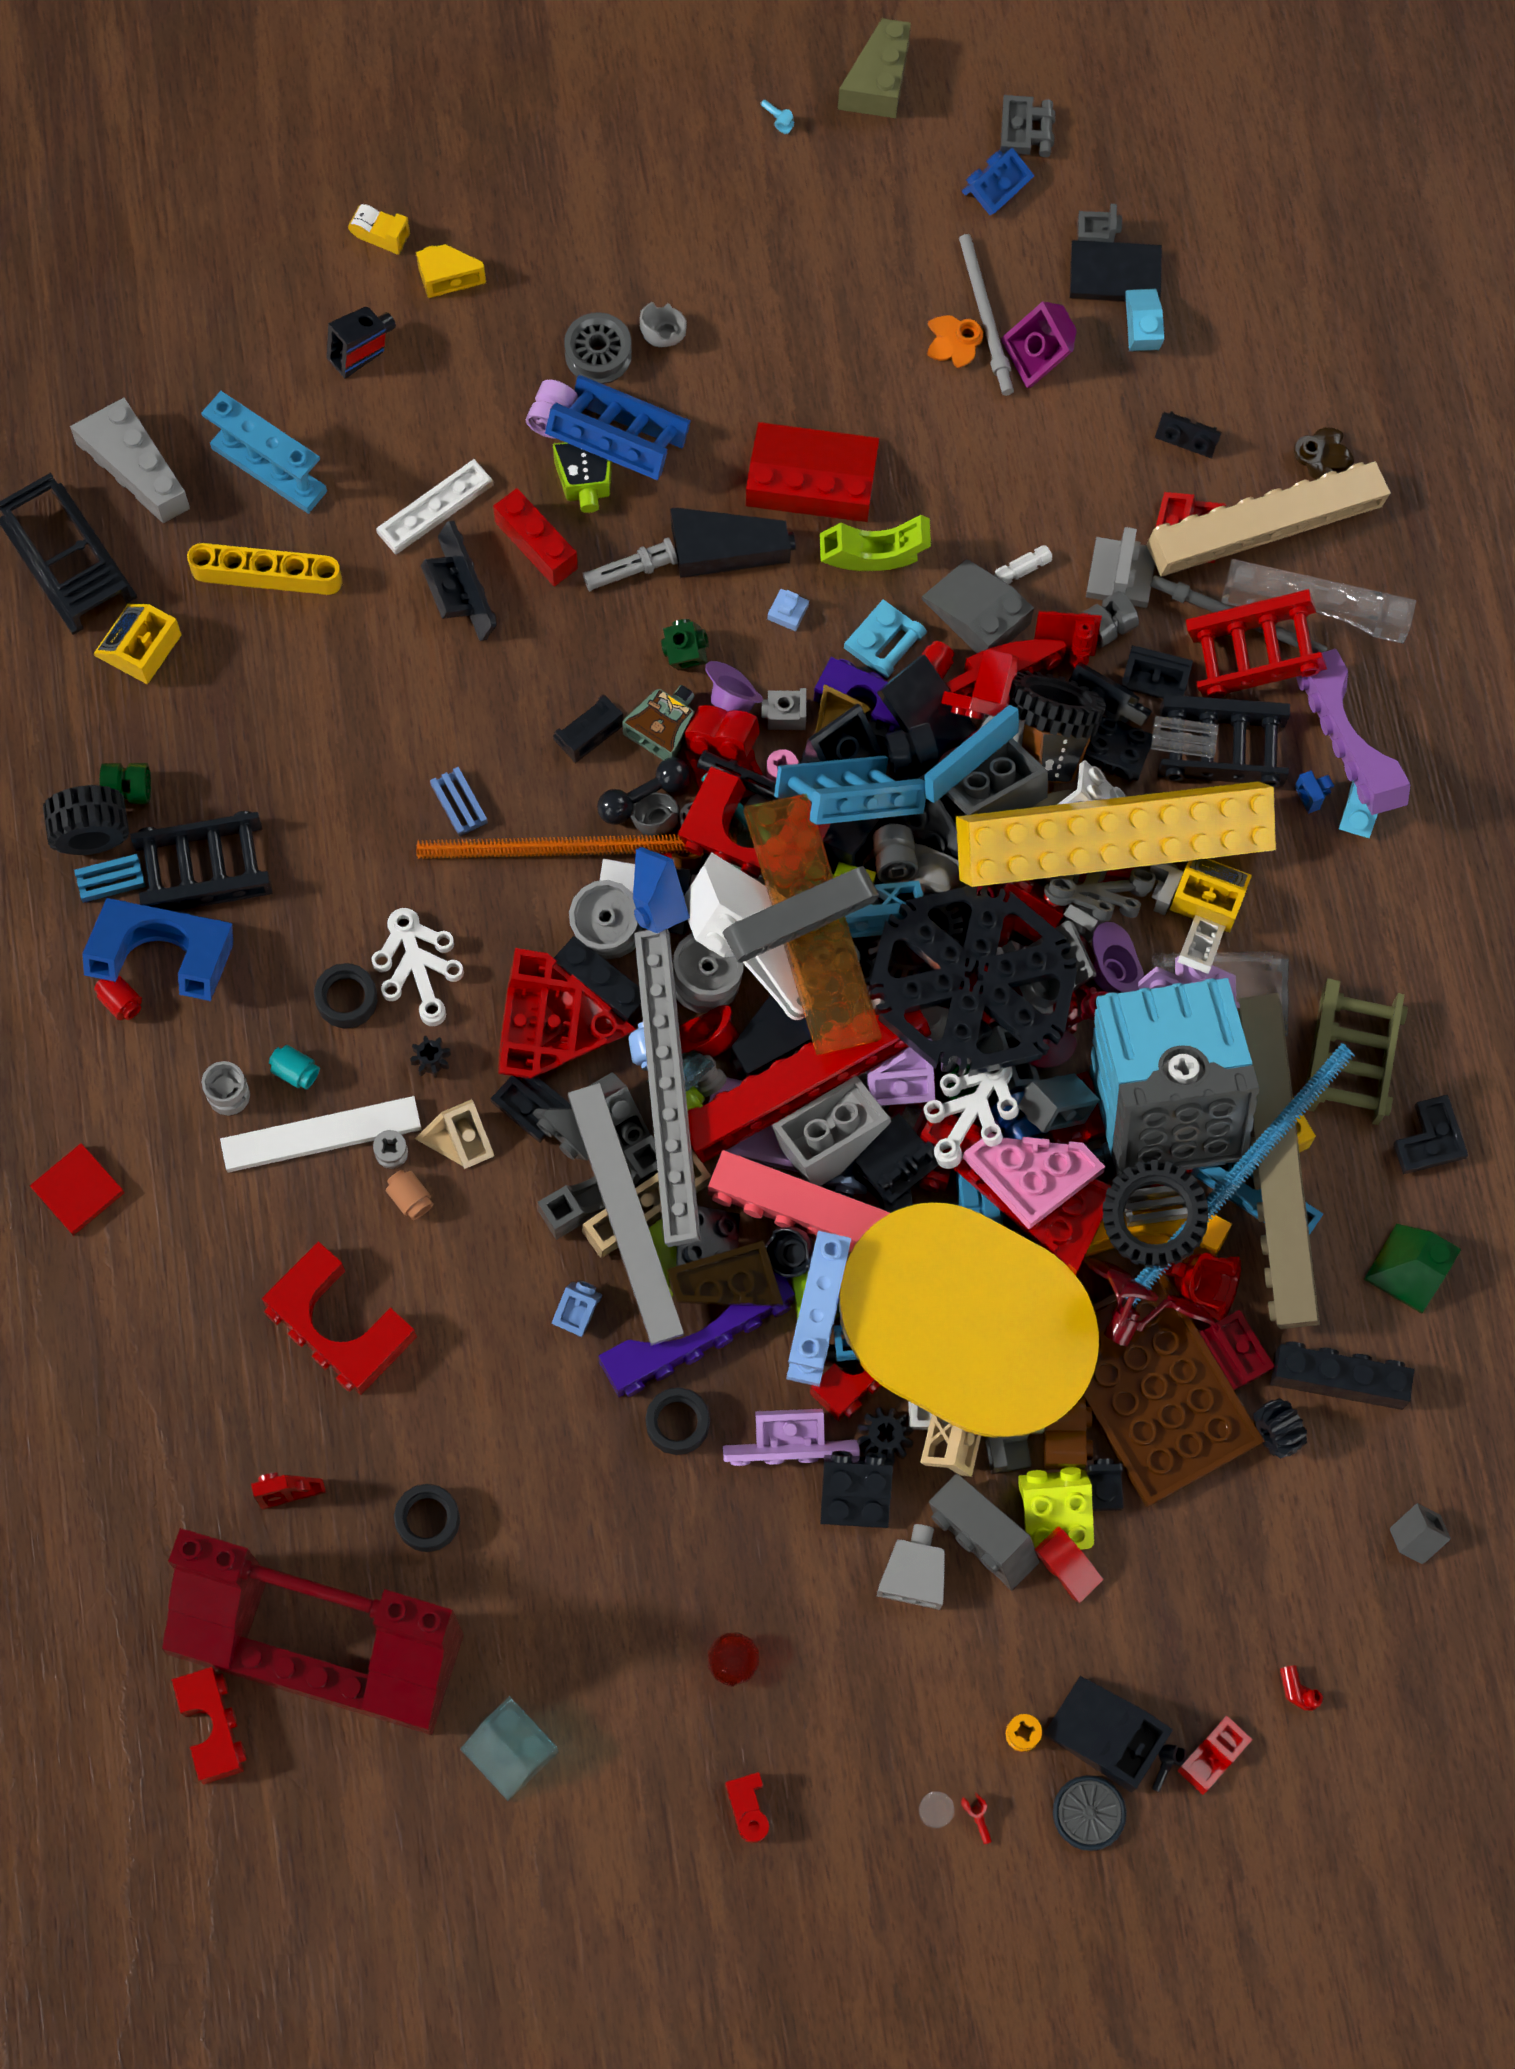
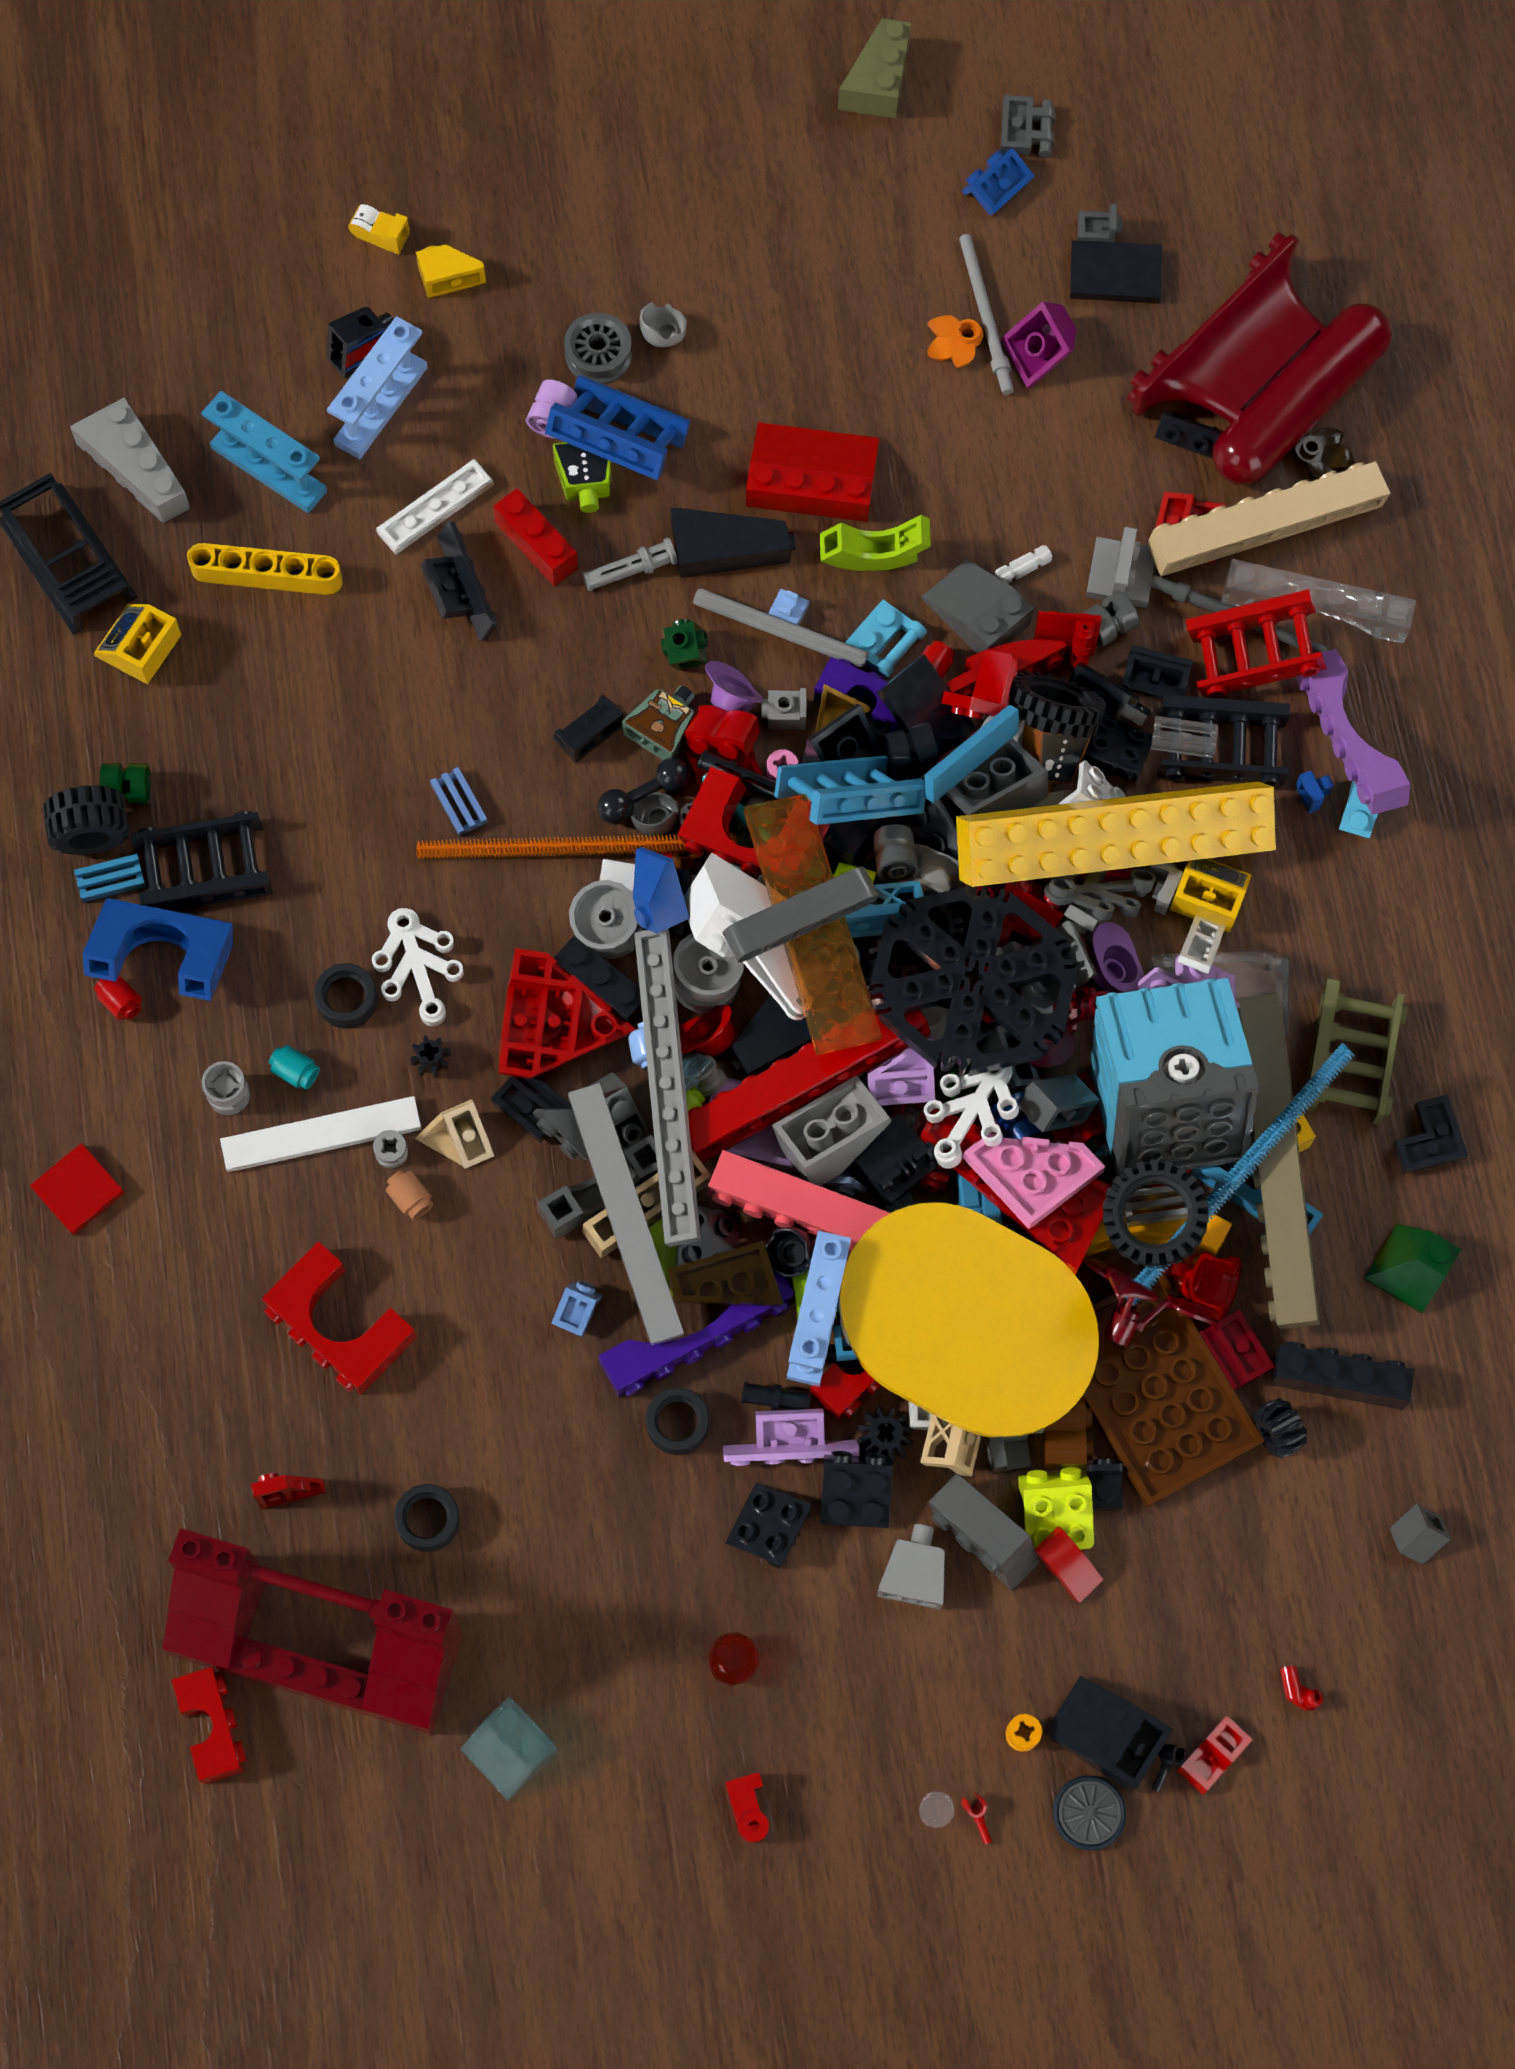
medium azure hand [761,100,794,134] -> none
medium azure slope [1125,289,1164,351] -> none
none -> light blue fence [327,316,428,460]
none -> light grey axle [693,589,869,668]
none -> black hinge [726,1483,812,1569]
none -> black pin [741,1381,811,1411]
none -> dark red piece [1127,232,1392,486]

